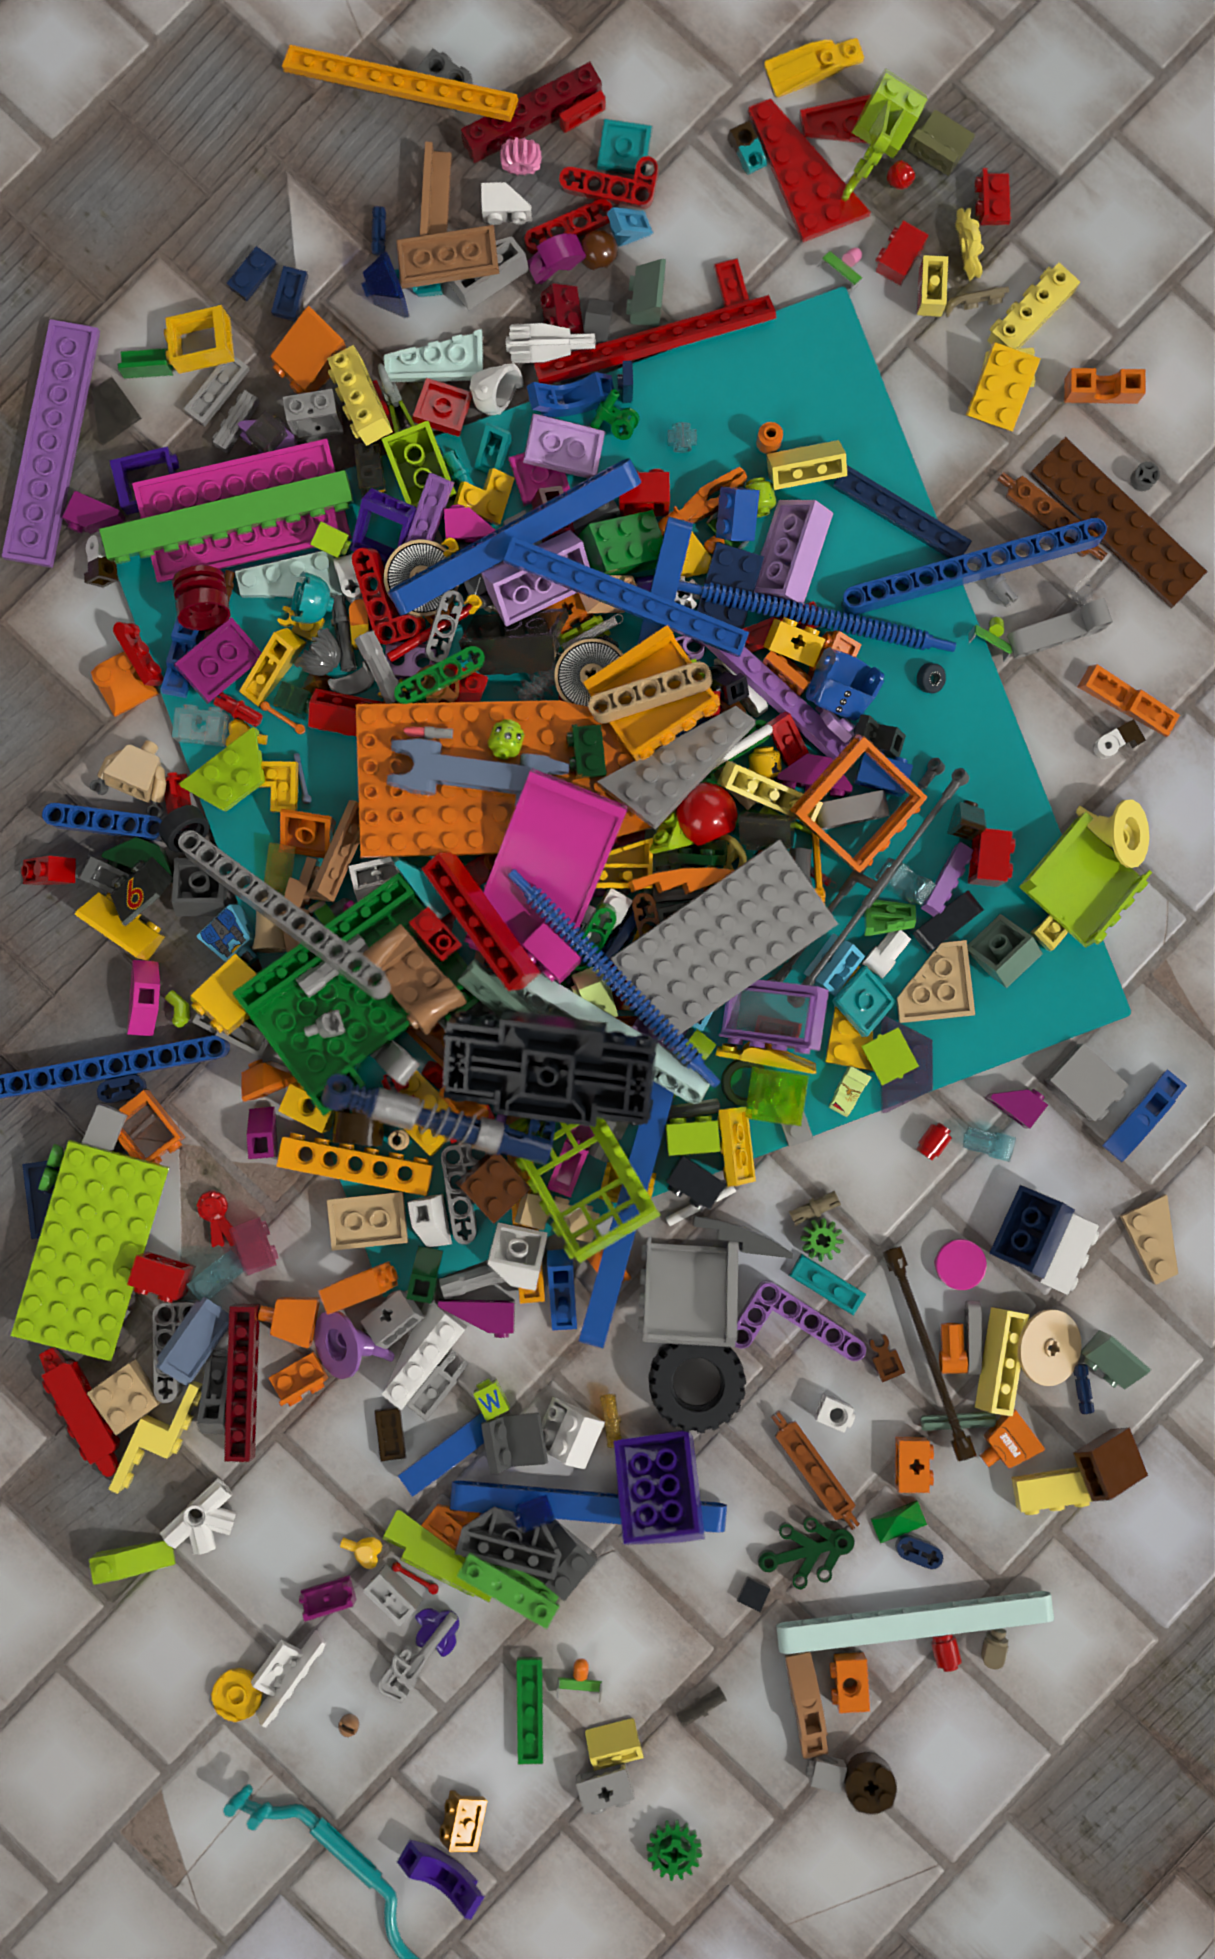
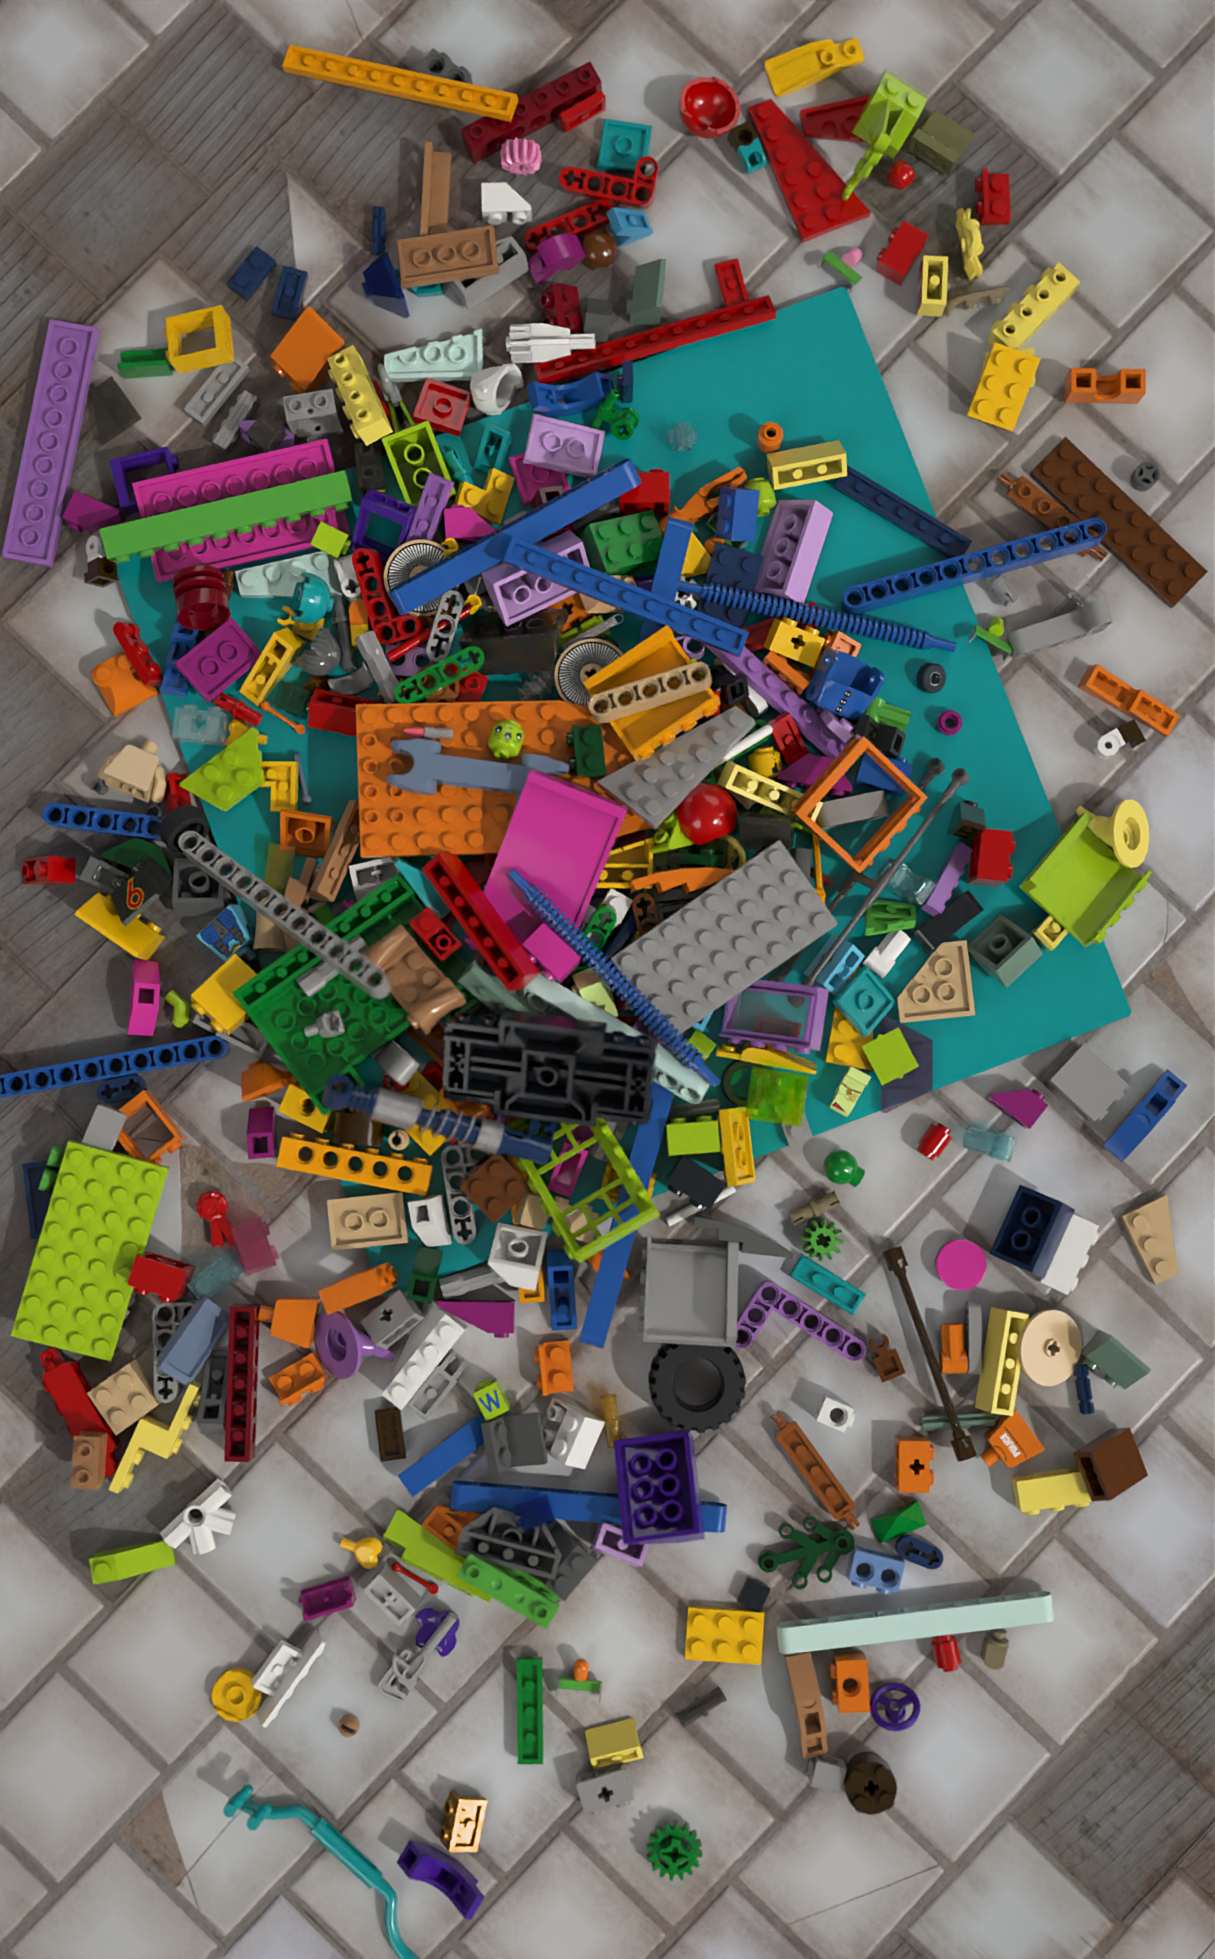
none -> medium nougat hinge [71,1431,108,1490]
none -> orange bracket [534,1339,574,1396]
none -> lavender brick [590,1523,650,1567]
none -> red cylinder [679,76,741,139]
none -> yellow plate [684,1605,764,1665]
none -> green piece [823,1150,865,1187]
none -> medium blue brick [845,1545,905,1594]
none -> bright green piece [858,697,911,733]
none -> dark purple piece [870,1682,921,1731]
none -> magenta plate [937,710,962,736]

